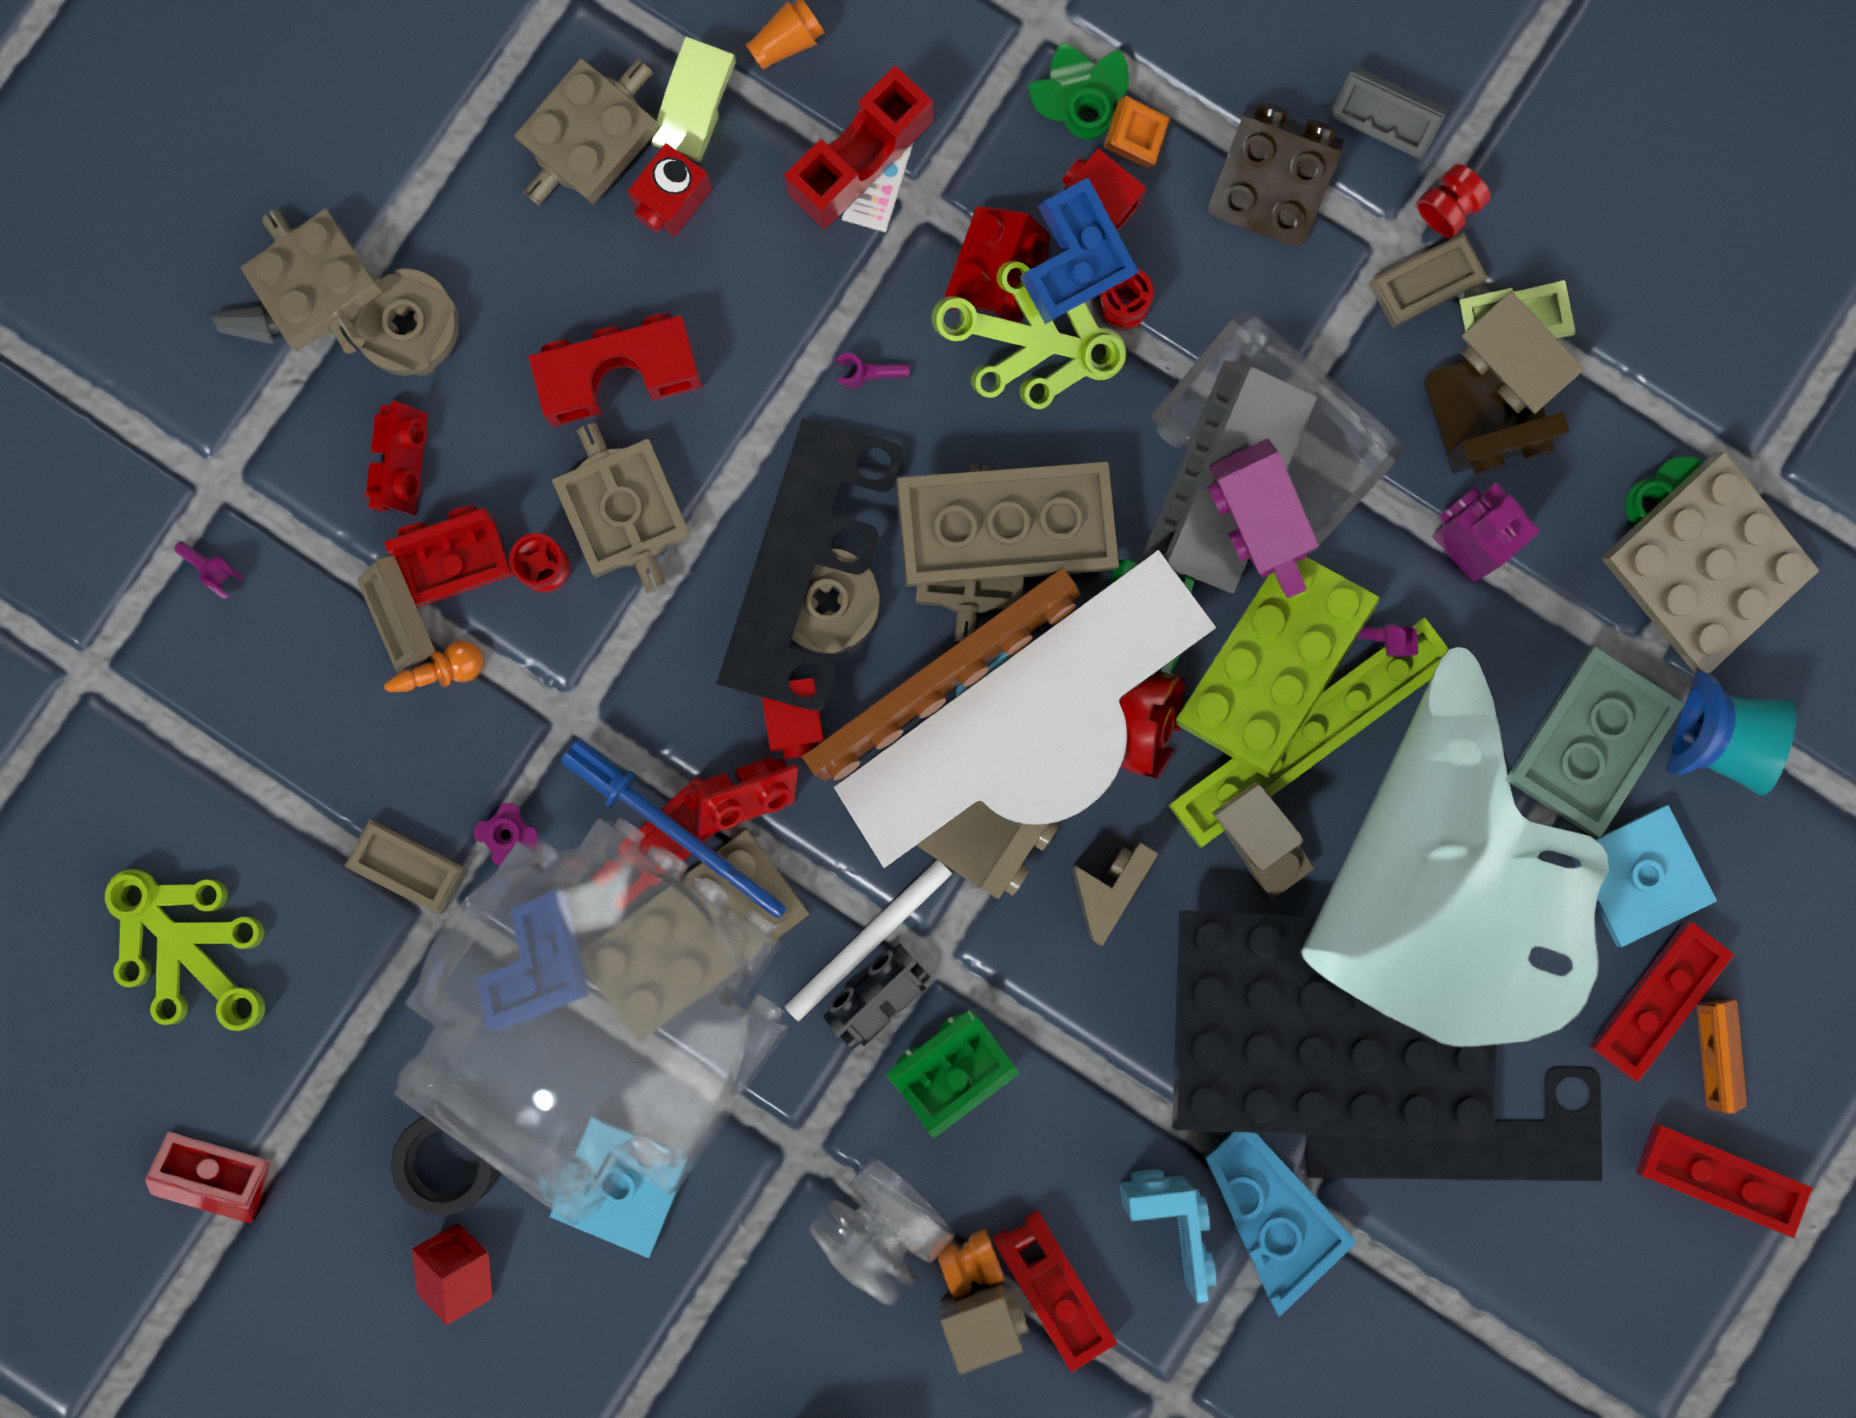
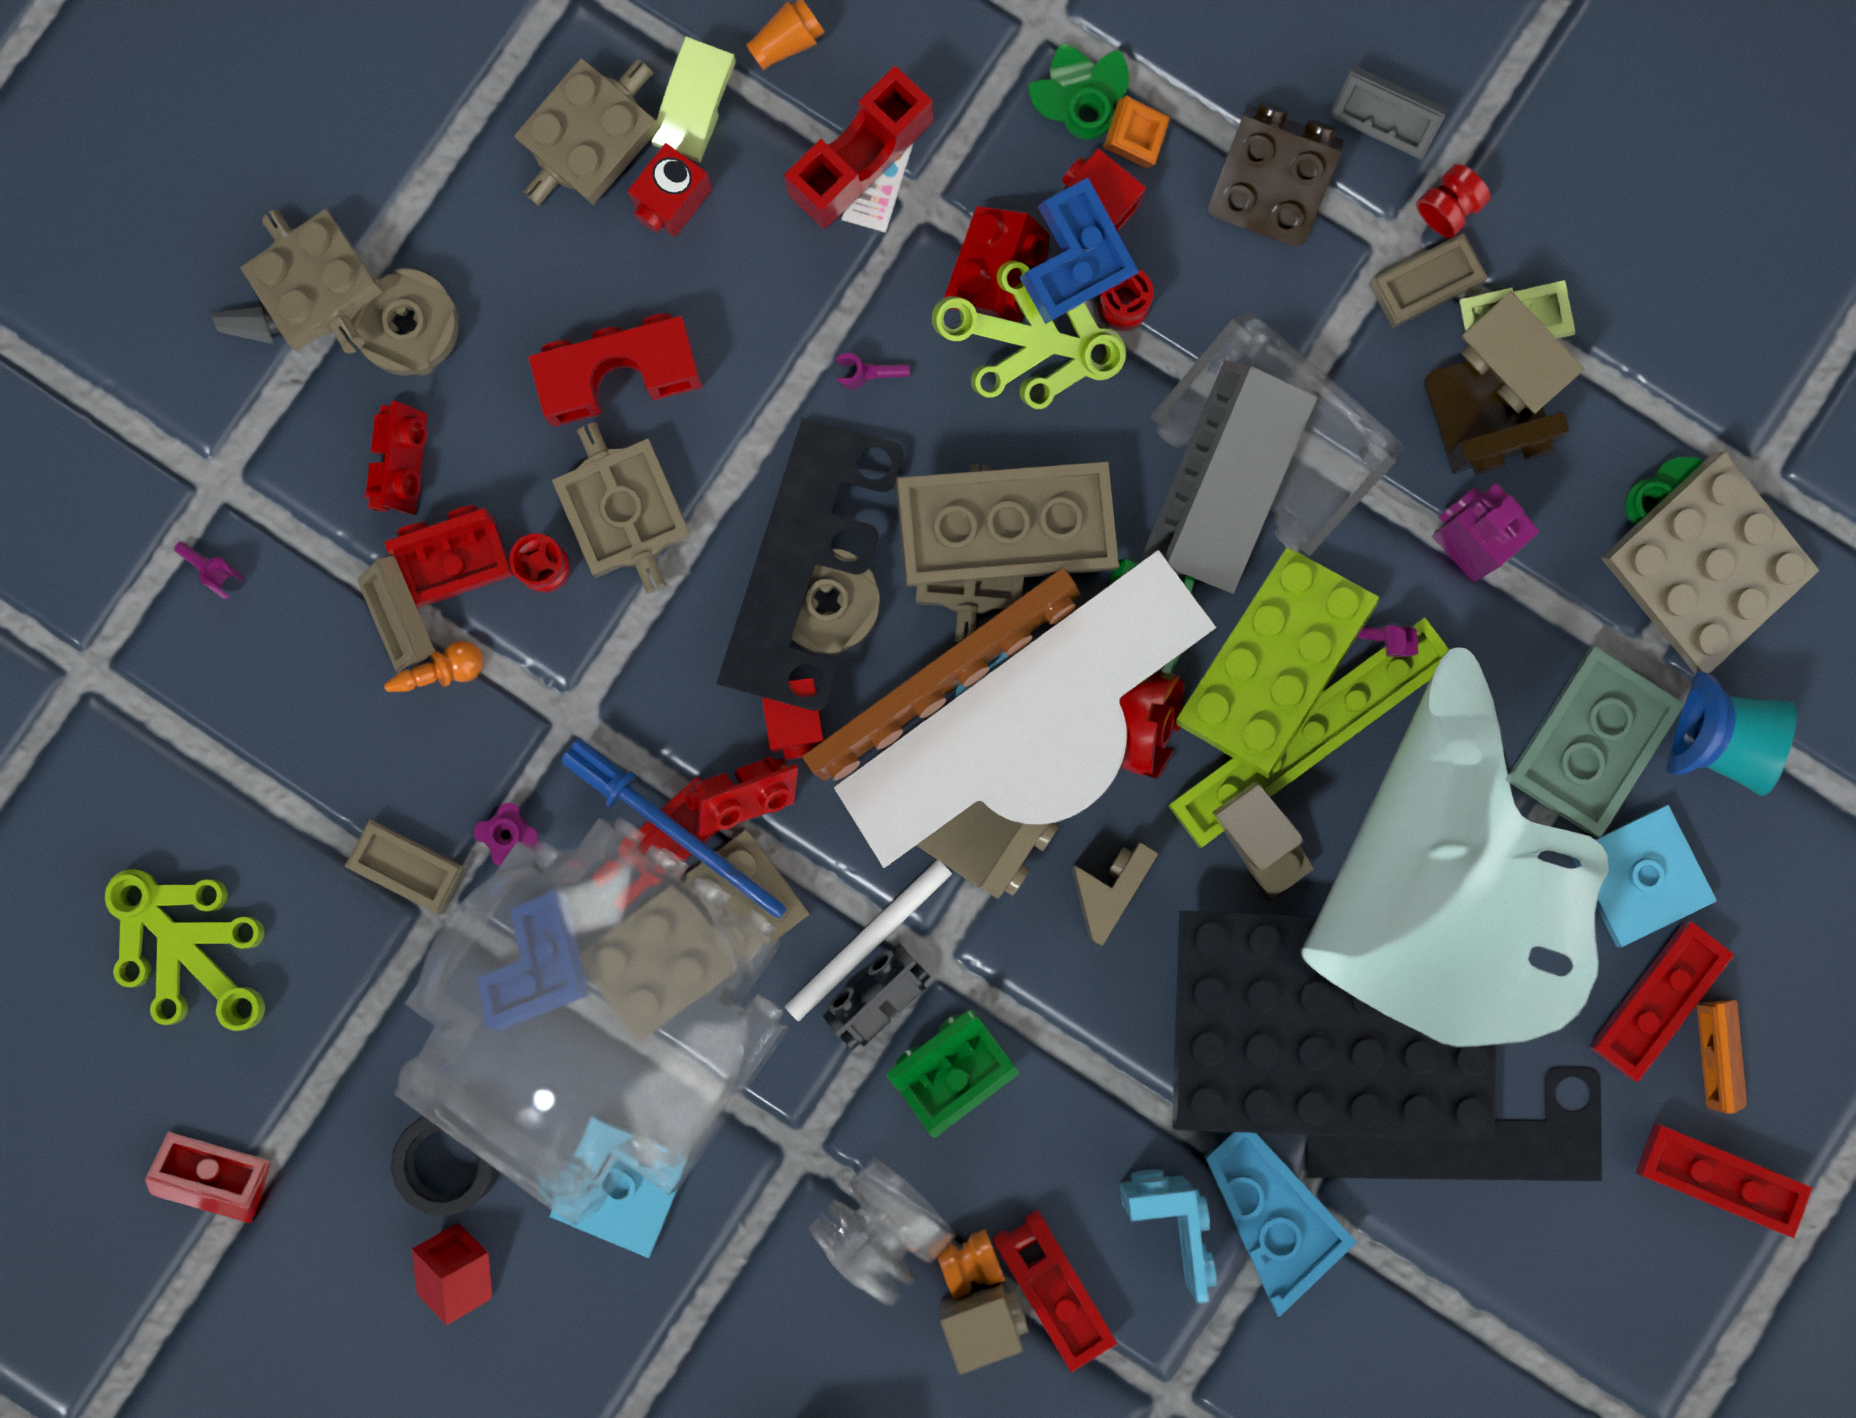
magenta hinge [1207,438,1319,599] -> none

